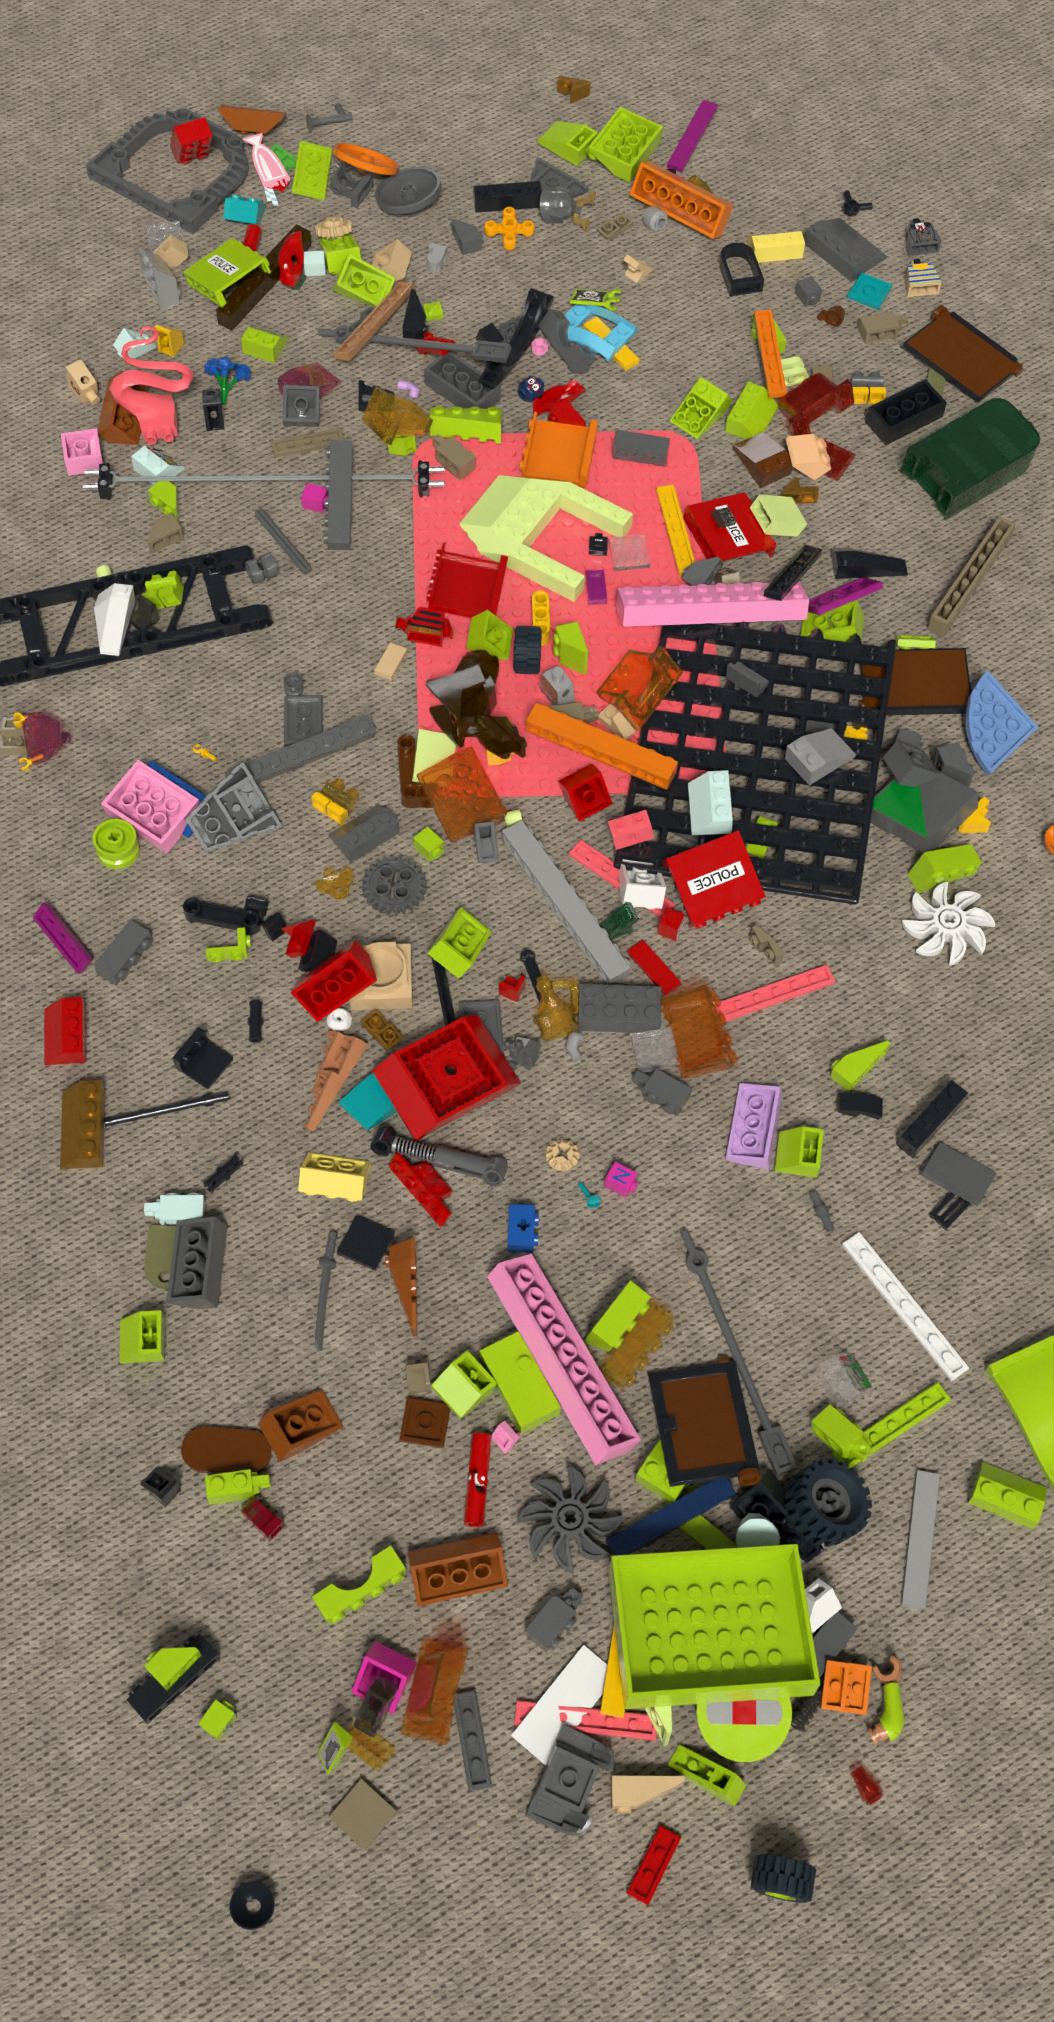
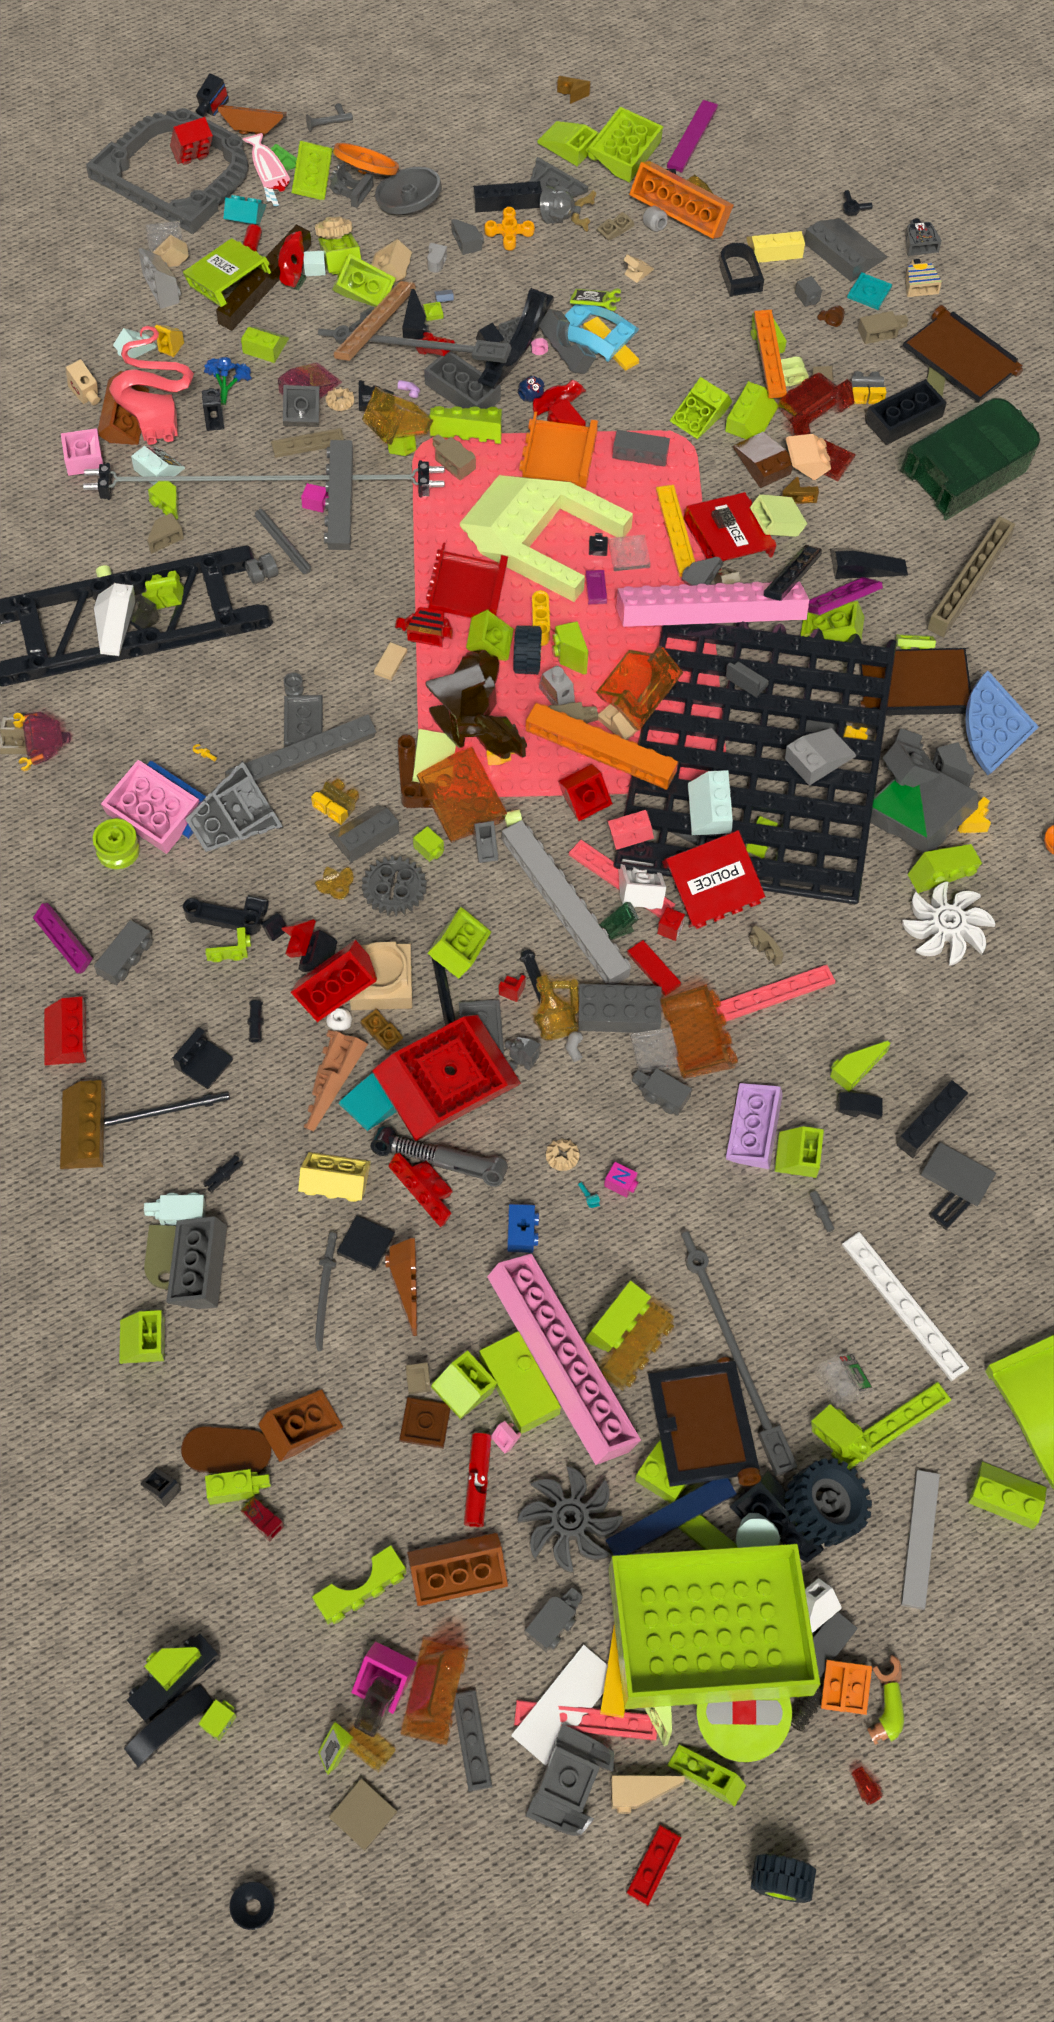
none -> black slope [124,1685,213,1768]
none -> black torso [195,73,229,117]
none -> tan gear [326,387,354,411]
none -> sand blue tile [434,290,454,302]

